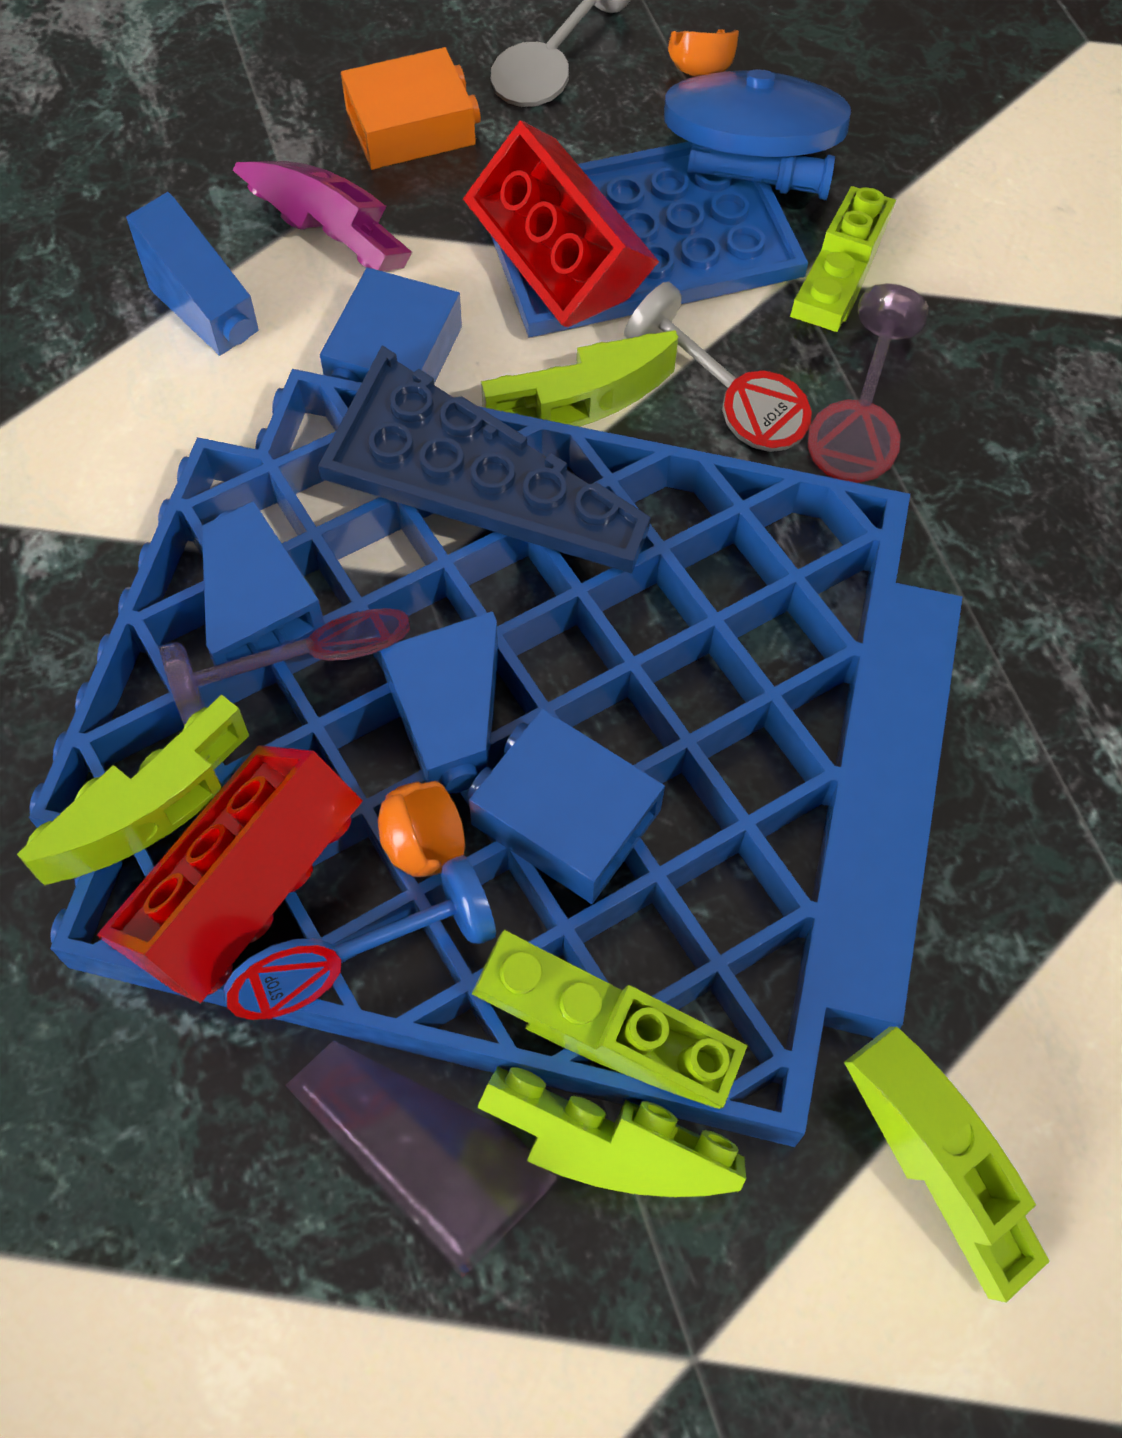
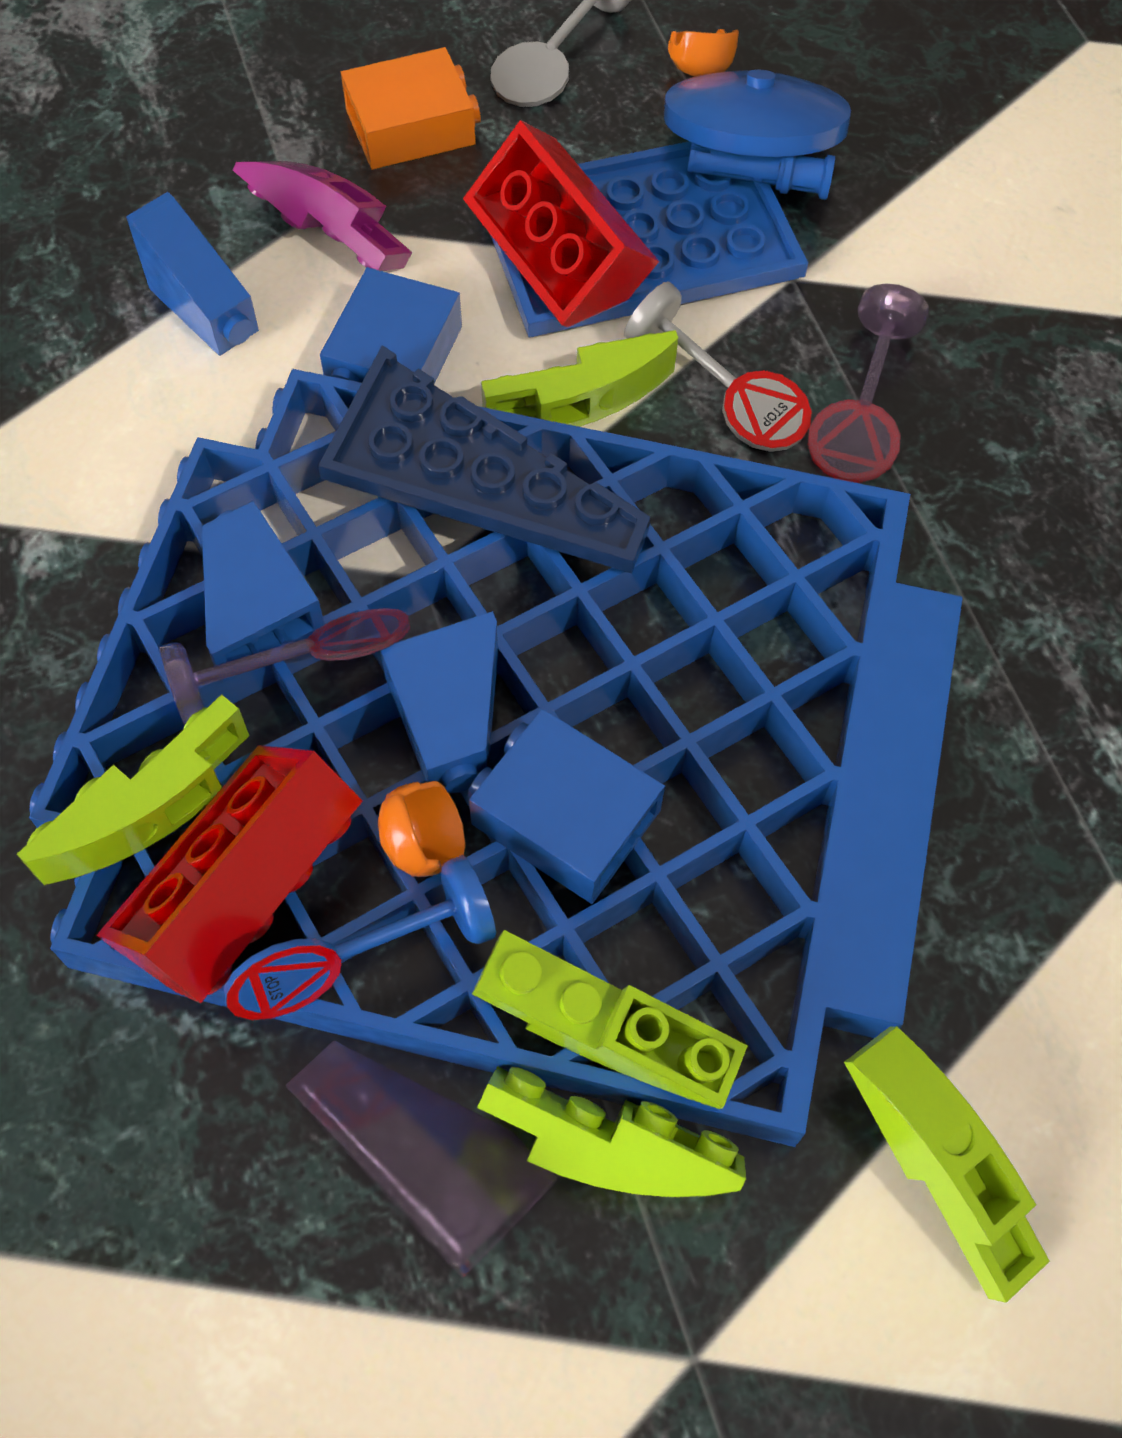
lime slope [790,186,896,332] -> none

